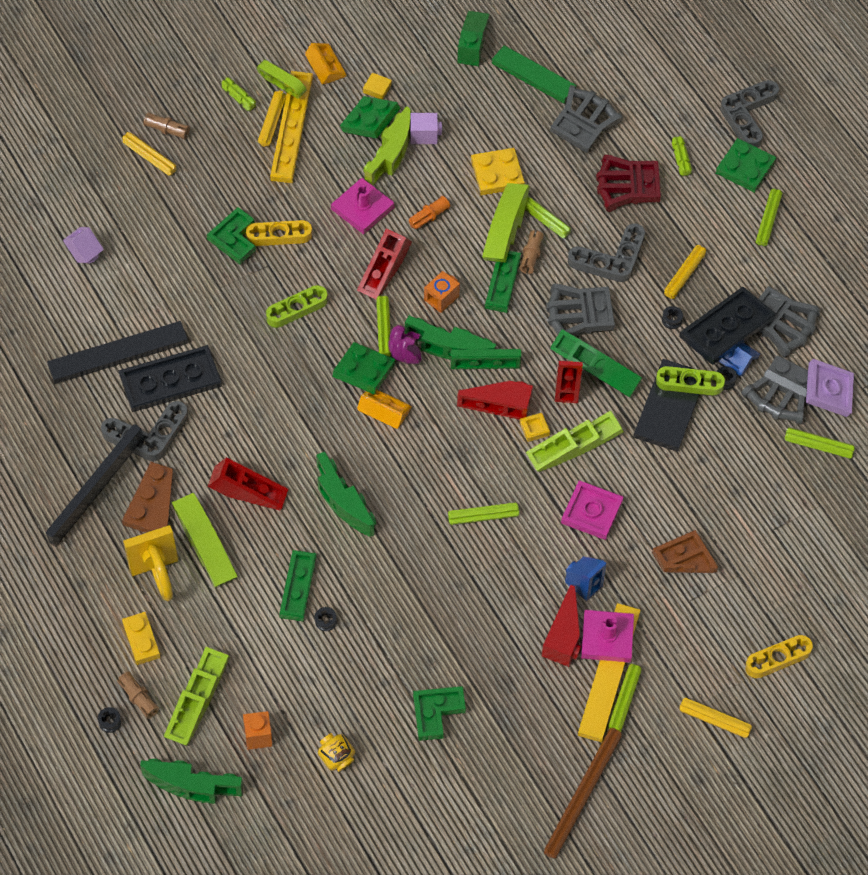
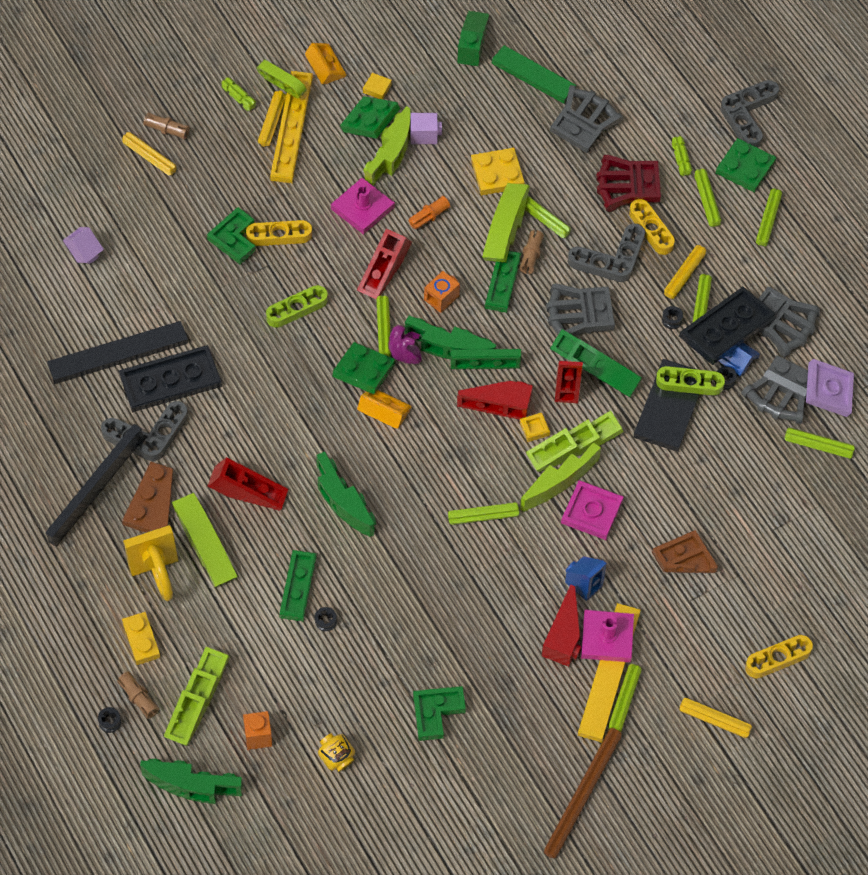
none -> lime slope [520,442,601,512]
none -> yellow beam [629,199,675,255]
none -> lime axle [692,274,712,323]
none -> lime axle [694,169,721,227]

